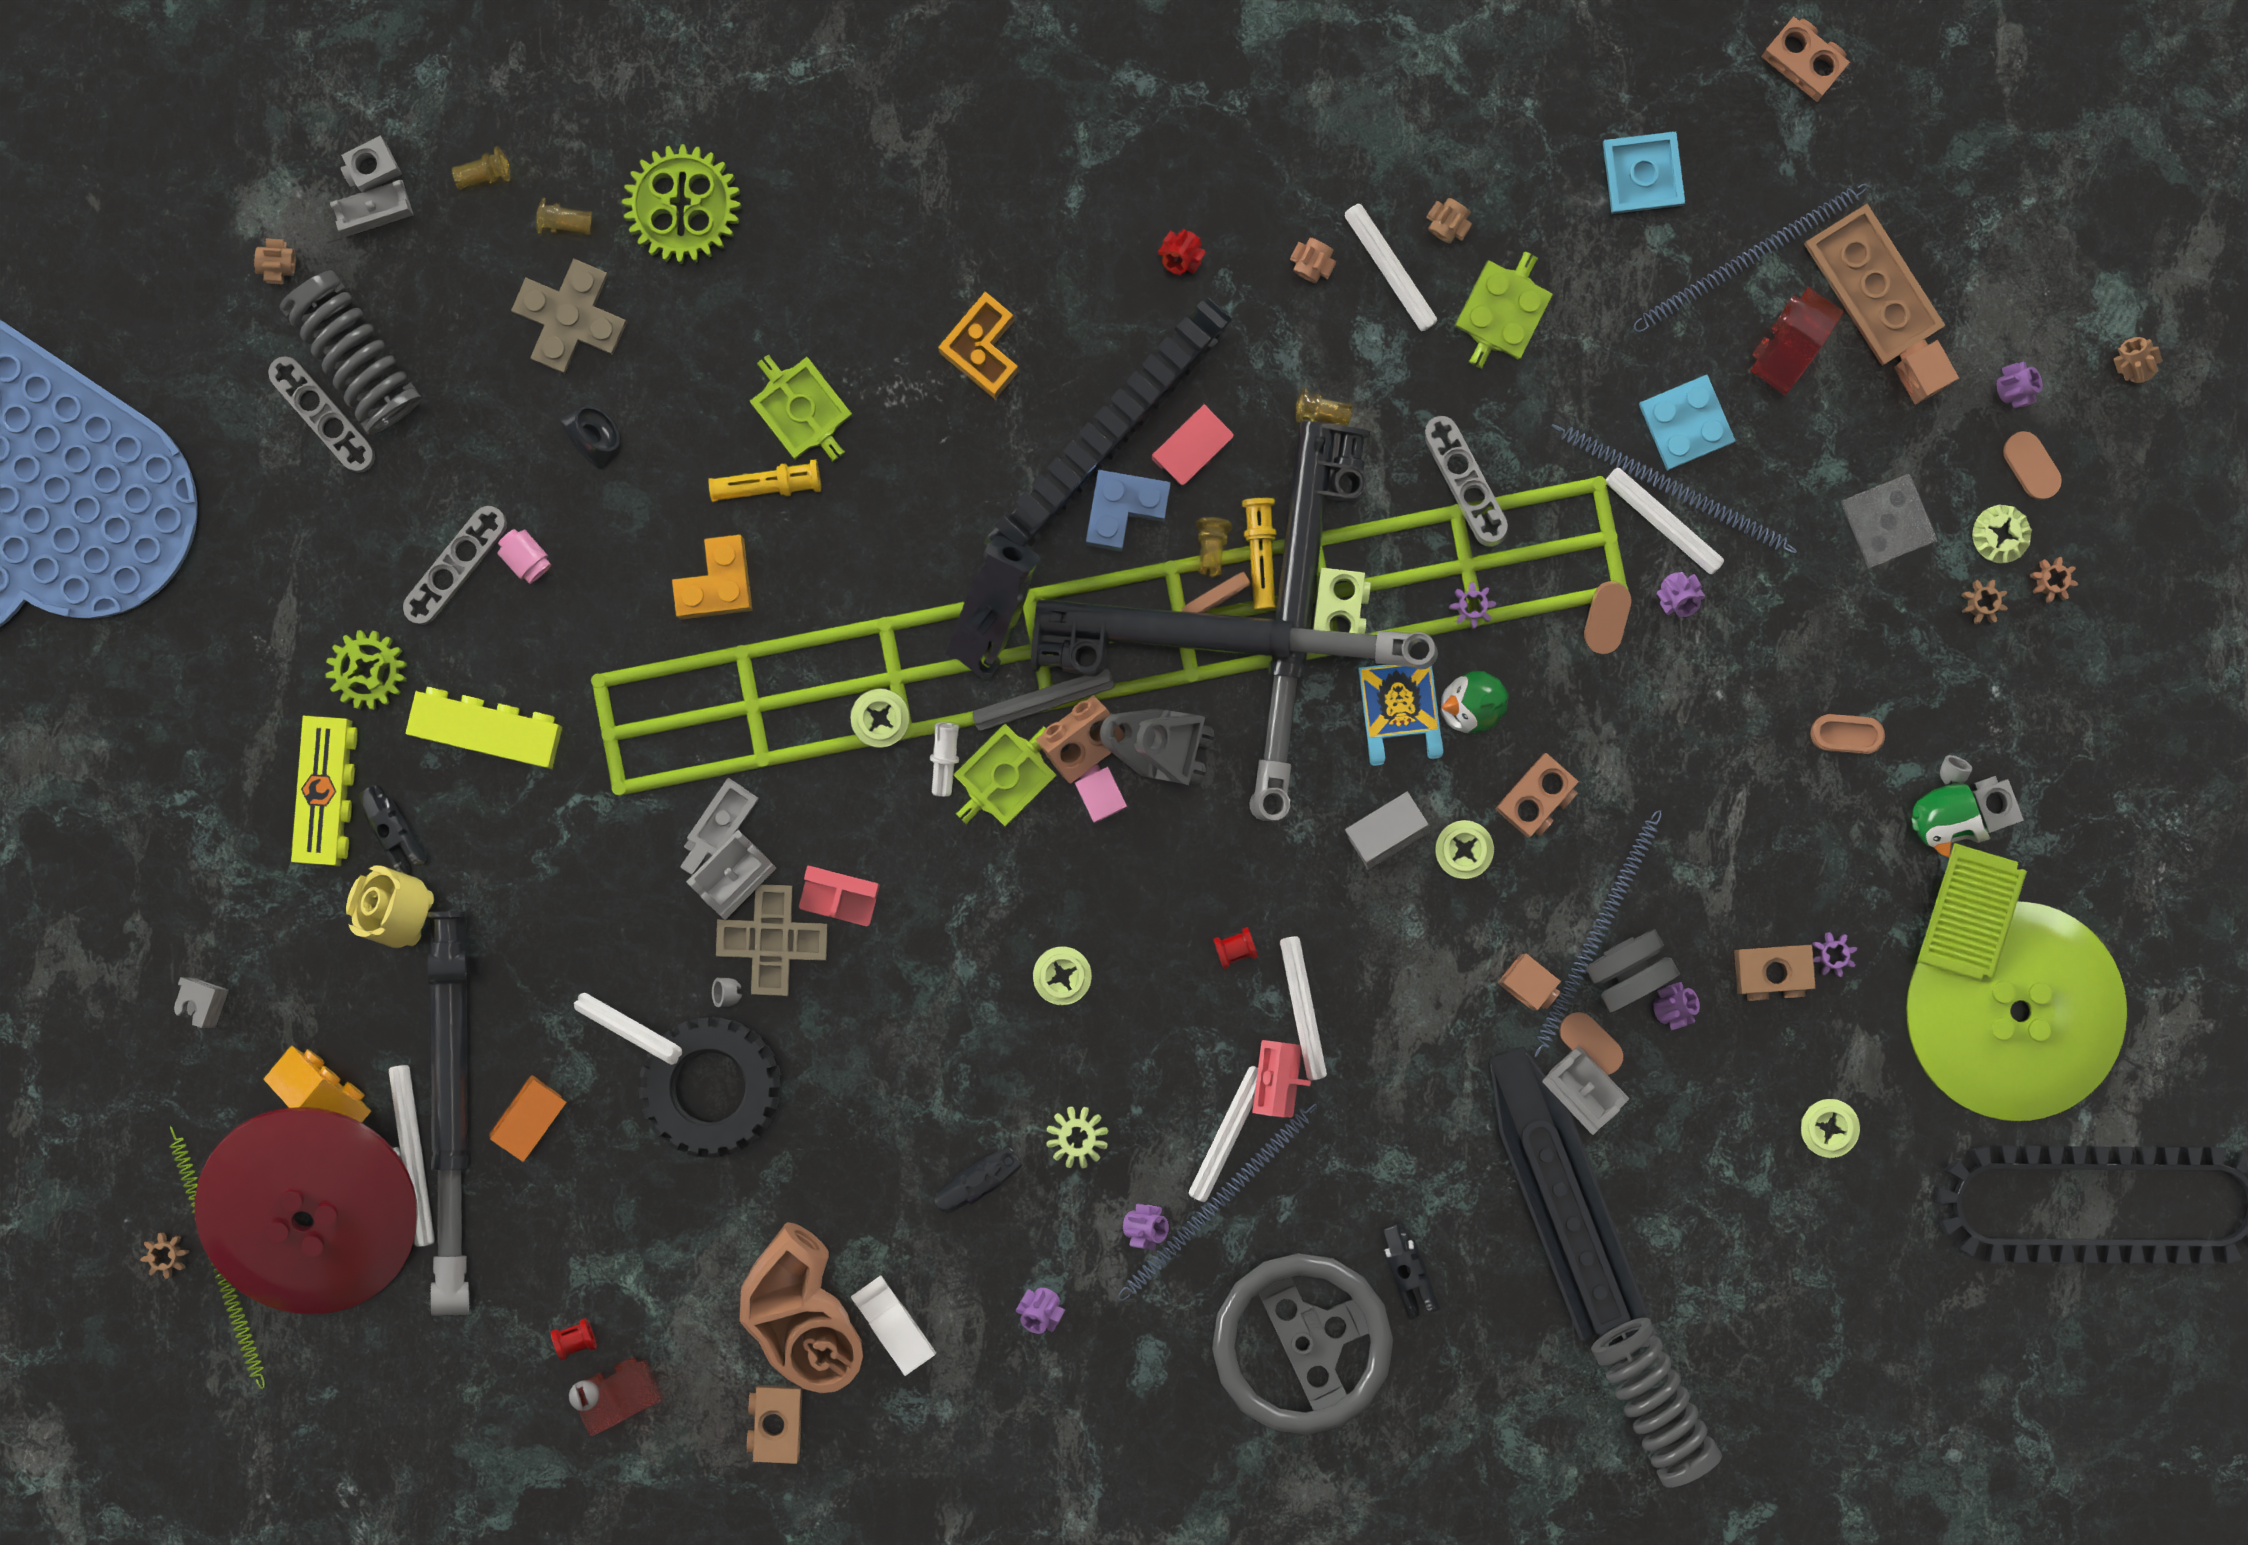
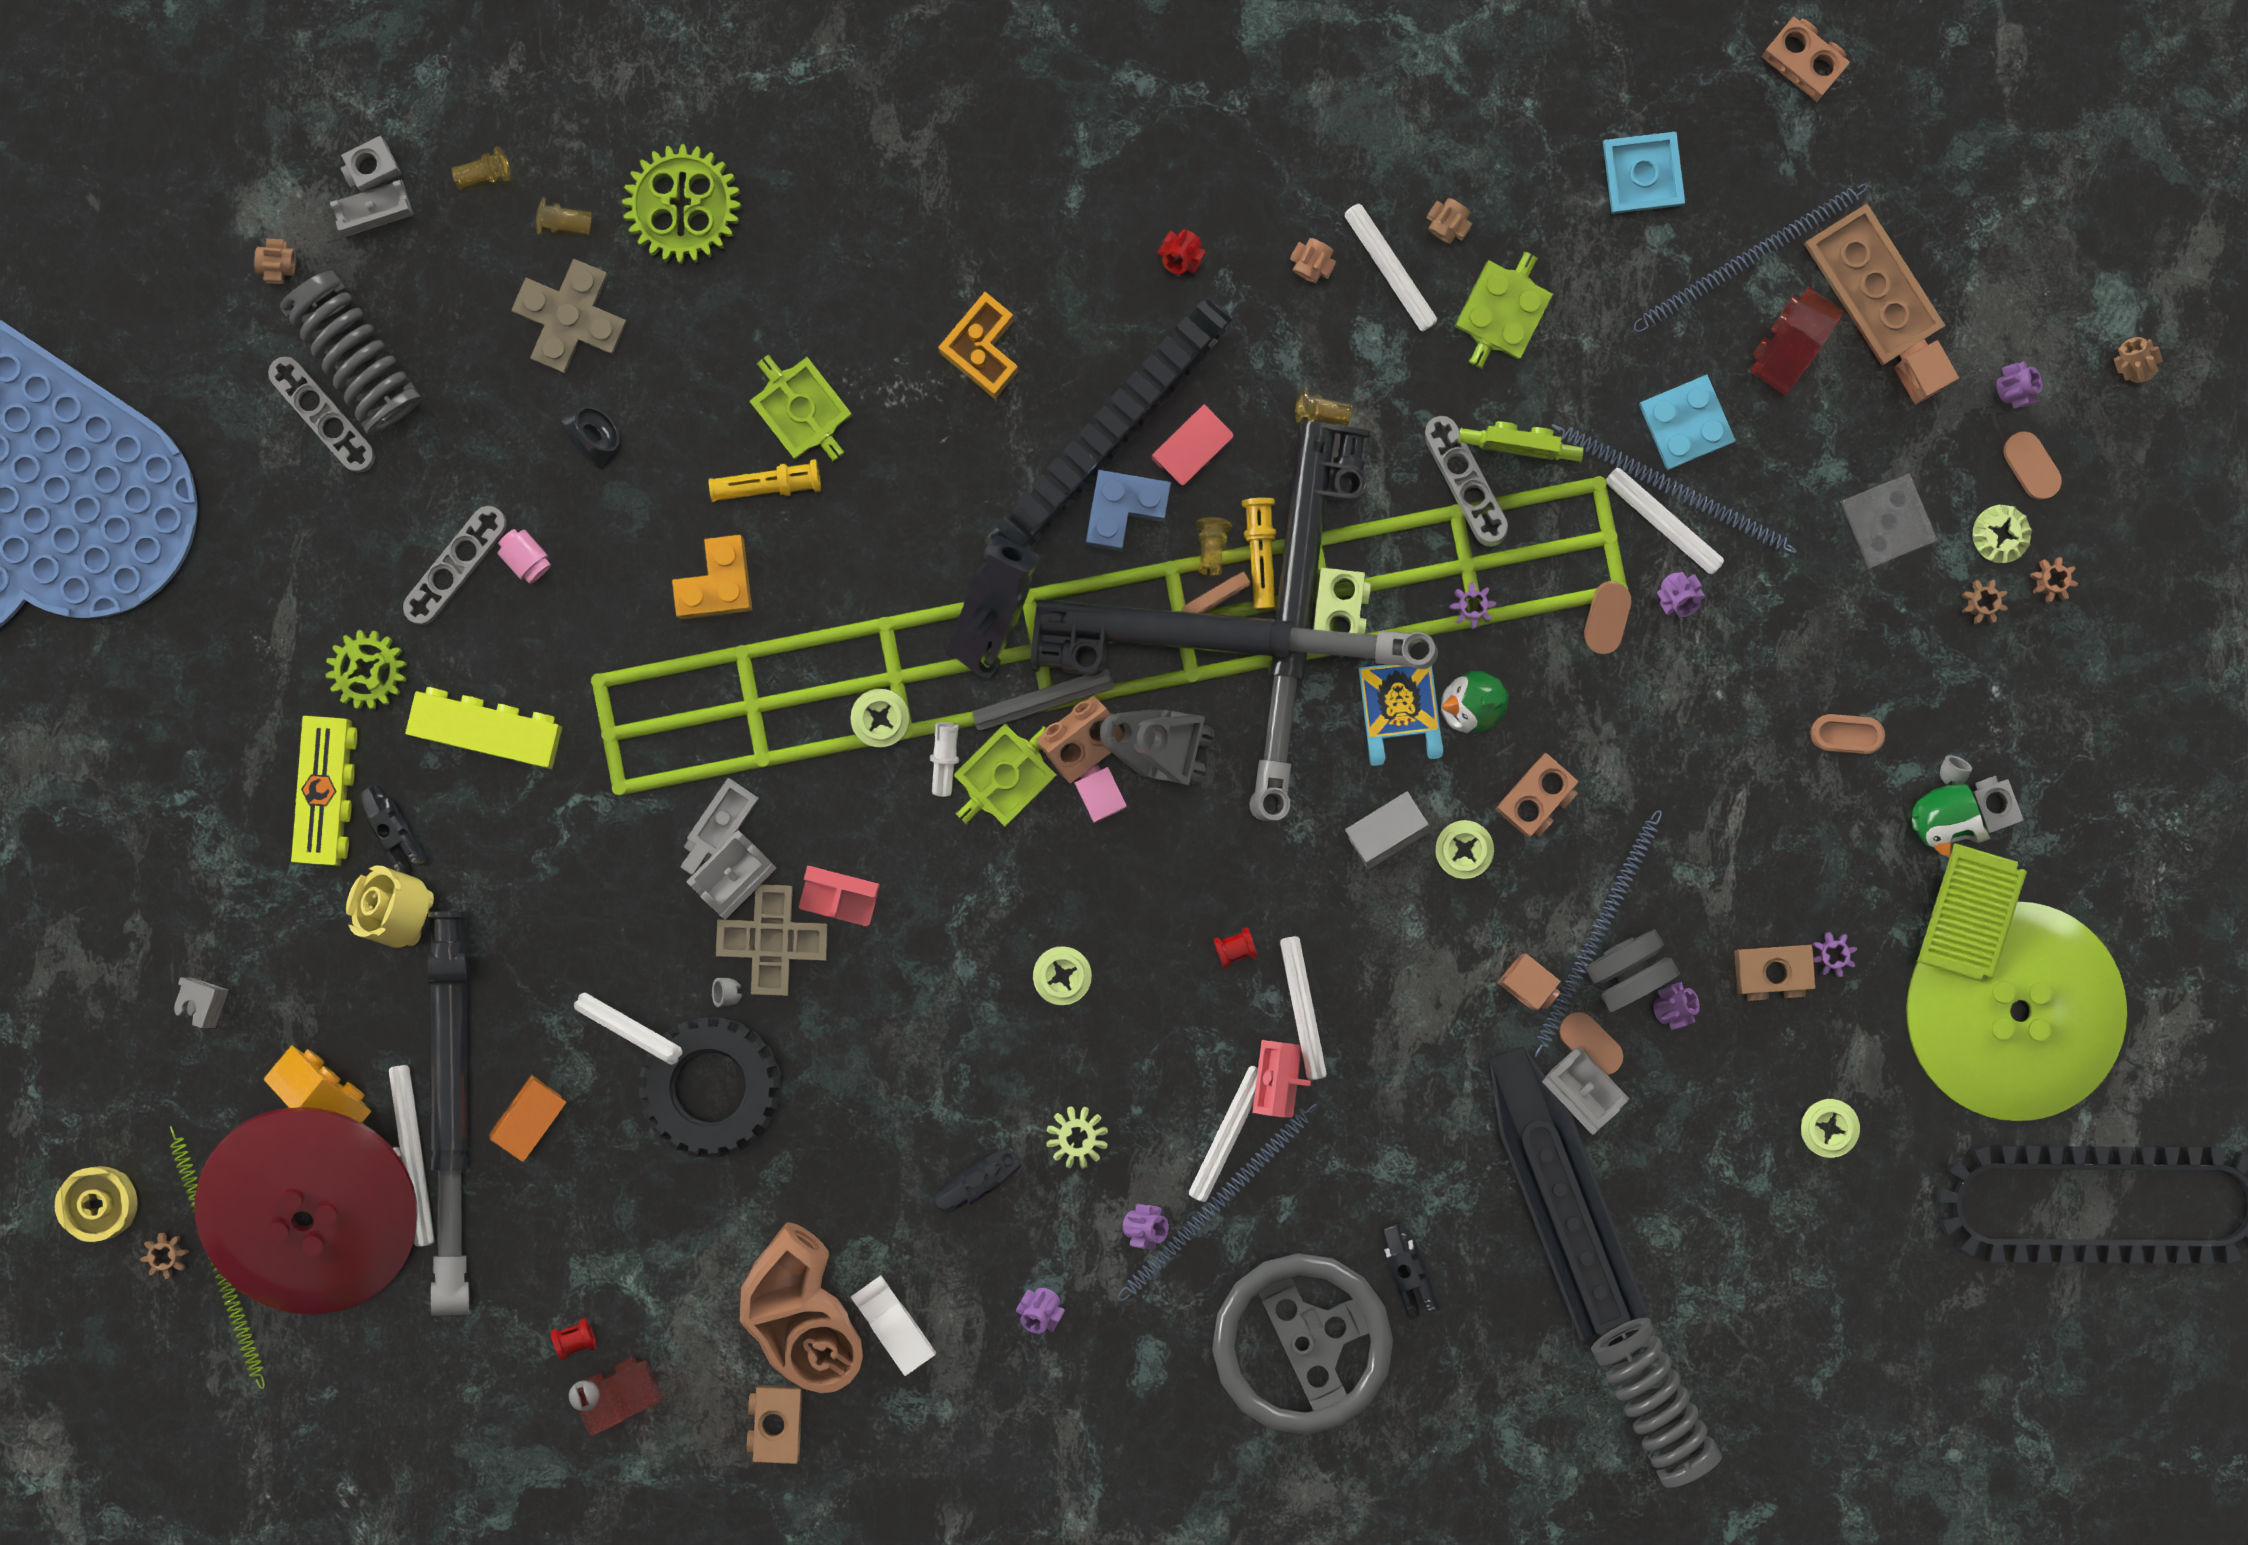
none -> light yellow brick [55,1166,137,1242]
none -> lime plate [1458,421,1584,462]

